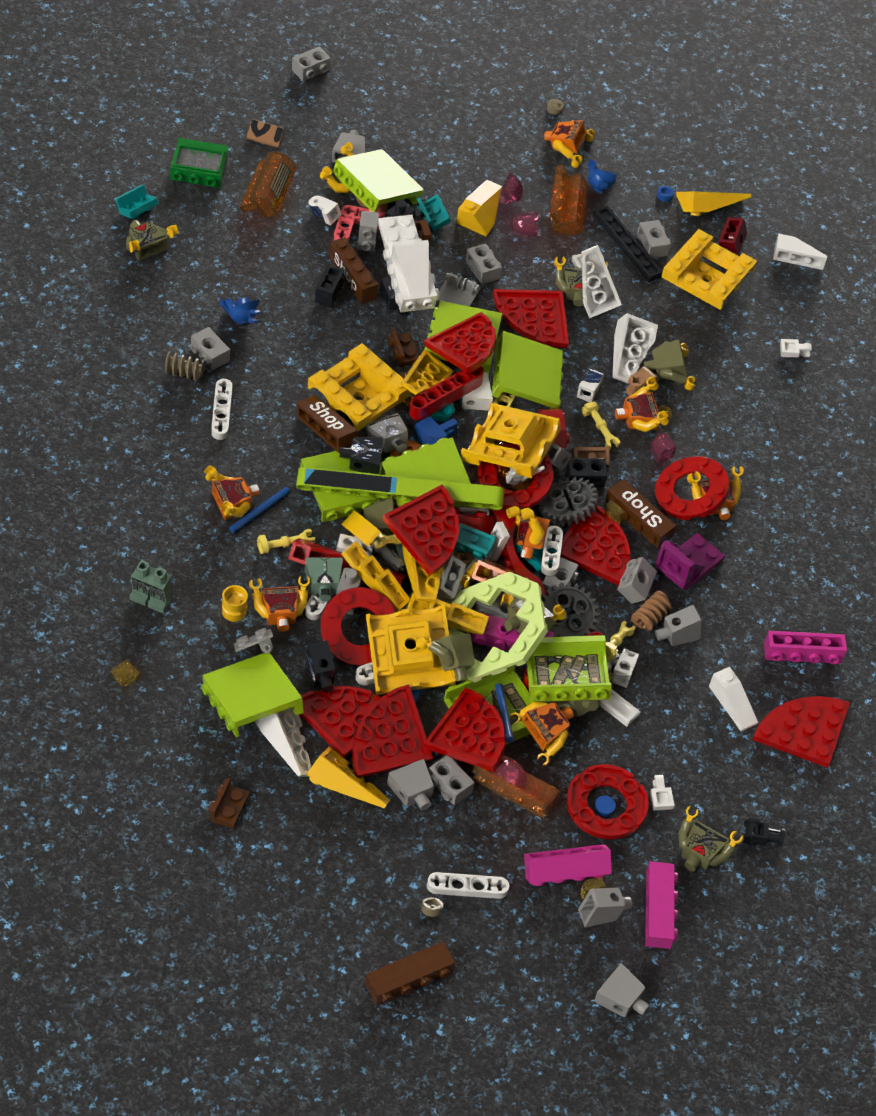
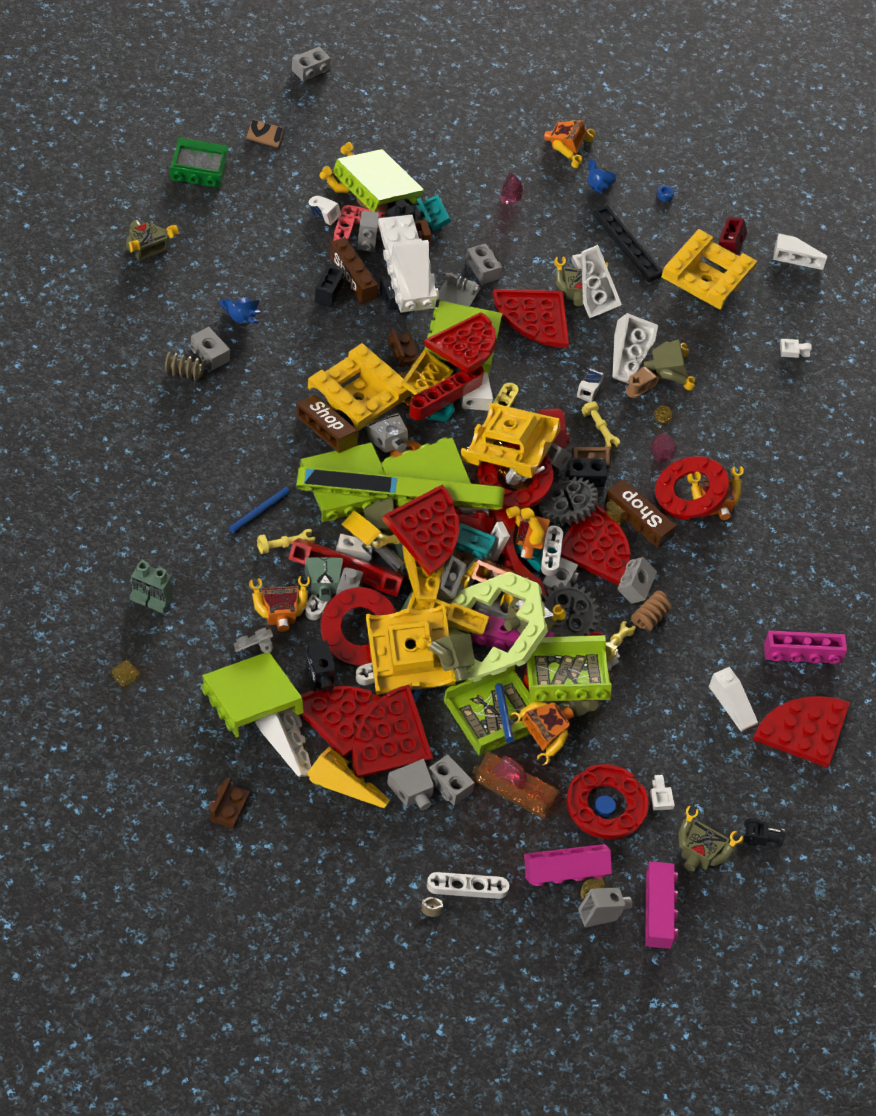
teal bracket [115,185,159,219] -> none
torso [204,466,260,520] -> none
white beam [212,379,232,440] -> none
yellow wheel [222,585,248,622] -> none
clear orange brick [239,152,297,218] -> none
light grey torso [332,130,365,163] -> none
black torso [339,437,383,474] -> none
yellow slope [341,541,410,611] -> none
reddish brown brick [365,941,455,1005] -> none
blue brick [414,416,458,445] -> none
red plate [424,687,506,772] -> none
yellow wedge [456,180,502,237] -> none
lime panel [492,331,564,409] -> none
clear pink brick [509,212,539,236] -> none
dark tan tile [547,99,564,115] -> none
clear orange brick [549,165,588,235] -> none
light grey torso [594,963,650,1017] -> none
white tile [599,689,640,727] -> none
white leg [610,648,639,688] -> none
torso [615,377,669,432] -> none
light grey brick [637,220,671,258] -> none
magenta bracket [655,533,725,590] -> none
light grey torso [655,605,701,646] -> none
yellow wedge [676,191,751,216] -> none

